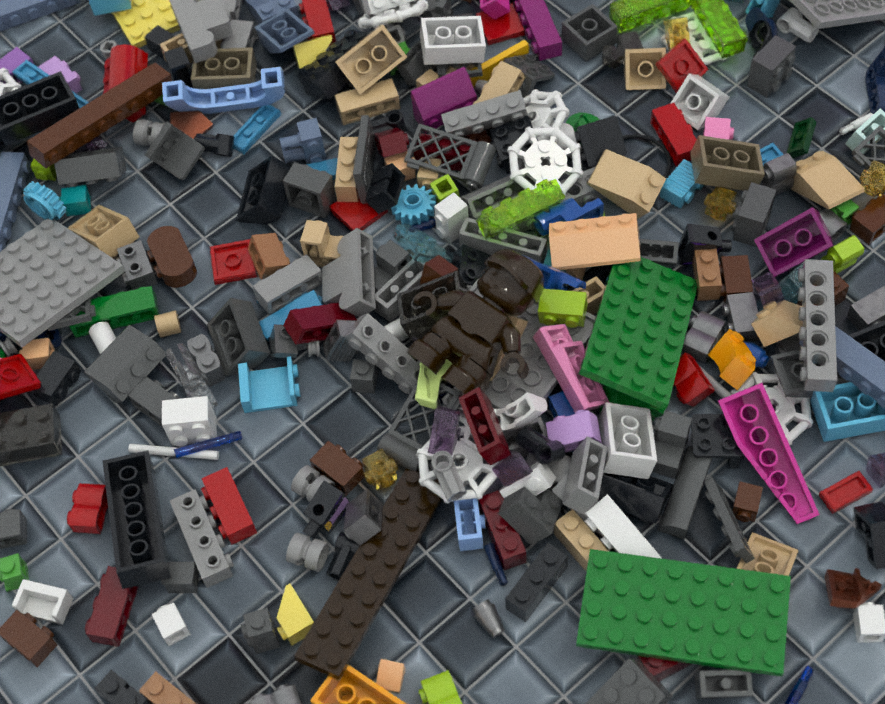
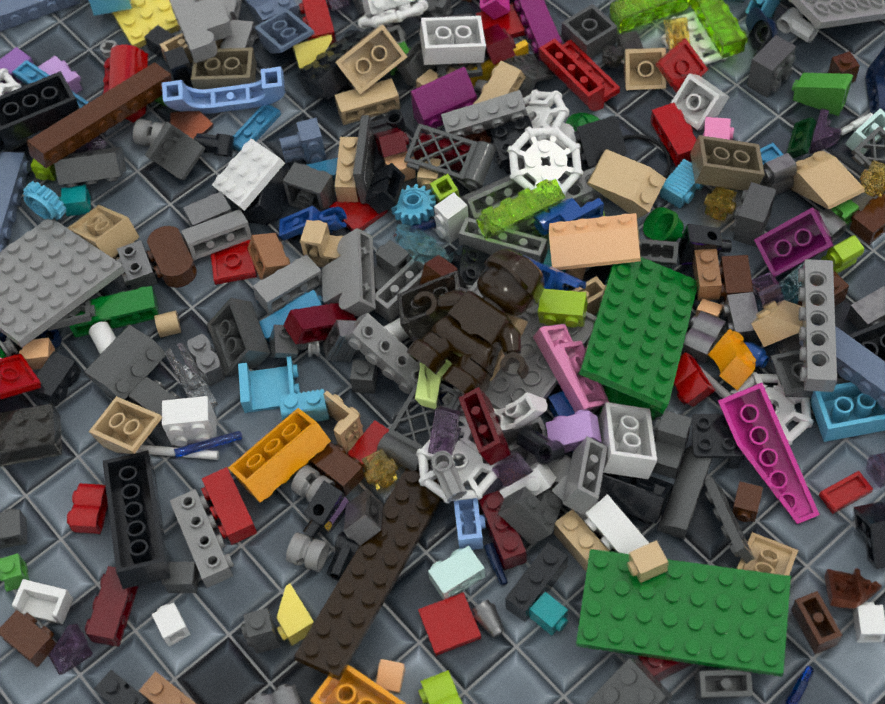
none -> clear purple slope [49,623,93,675]
none -> tan slope [89,396,163,454]
none -> light grey brick [181,209,252,260]
none -> flat silver brick [183,191,232,227]
none -> white plate [212,139,285,211]
none -> light orange brick [228,408,331,503]
none -> blue plate [279,206,347,240]
none -> medium azure brick [279,389,329,421]
none -> tan bracket [323,391,363,455]
none -> red tile [347,420,389,469]
none -> red tile [418,592,481,656]
none -> light aqua brick [428,546,485,600]
none -> dark red brick [483,24,516,65]
none -> teal brick [529,592,569,636]
none -> red brick [539,38,620,111]
none -> tan brick [627,540,668,583]
none -> green piece [643,207,684,242]
none -> light nougat slope [696,299,722,318]
none -> bright green slope [791,73,853,116]
none -> reddish brown brick [791,591,842,654]
none -> clear purple slope [809,109,841,154]
none -> reddish brown brick [828,51,860,83]

